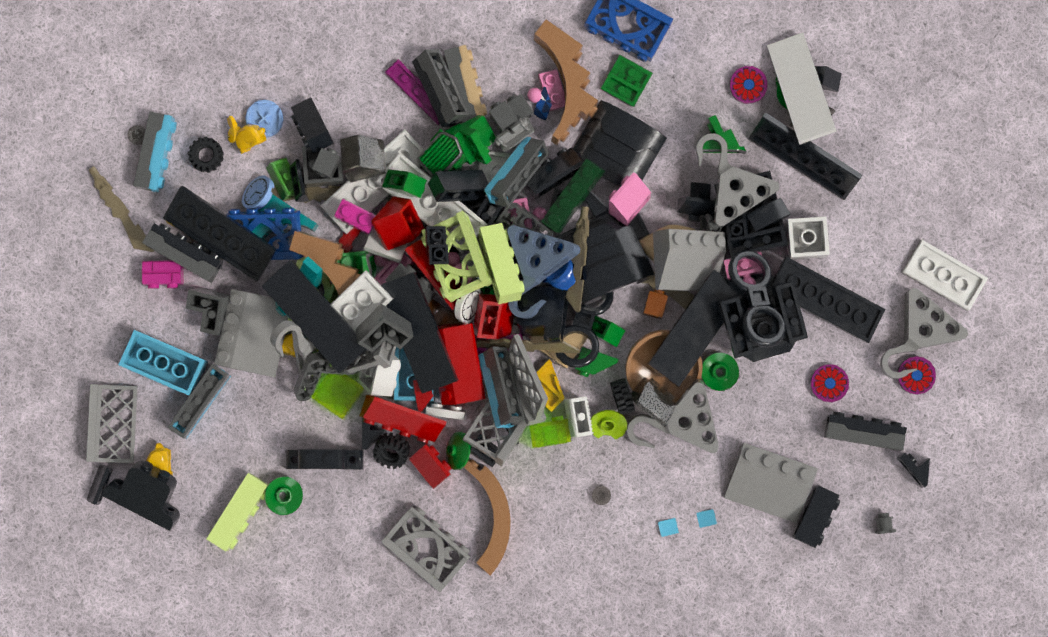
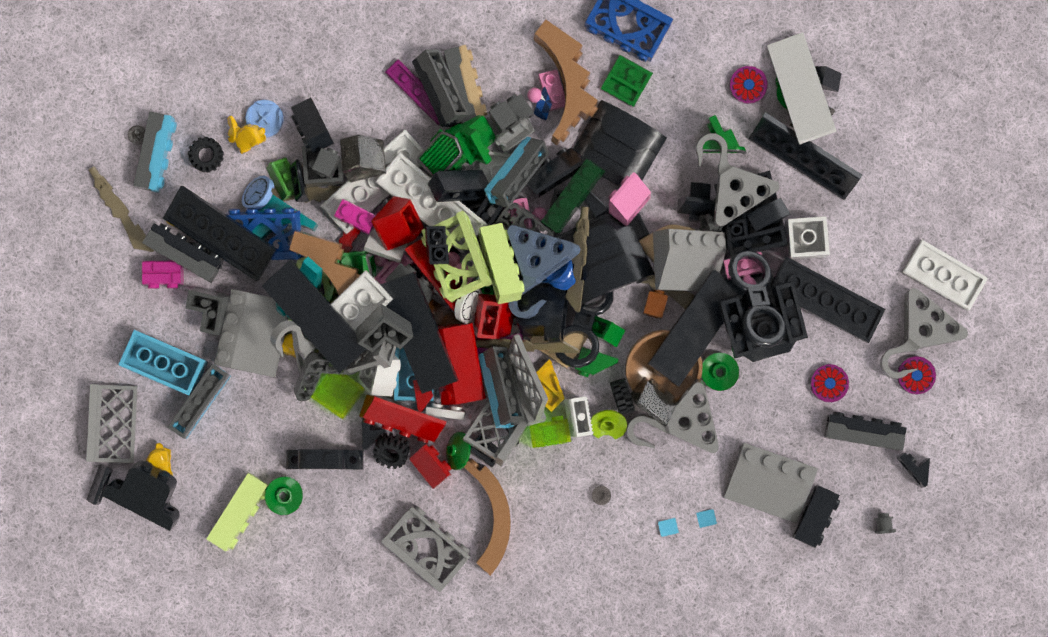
green slope [382,169,427,198] -> none

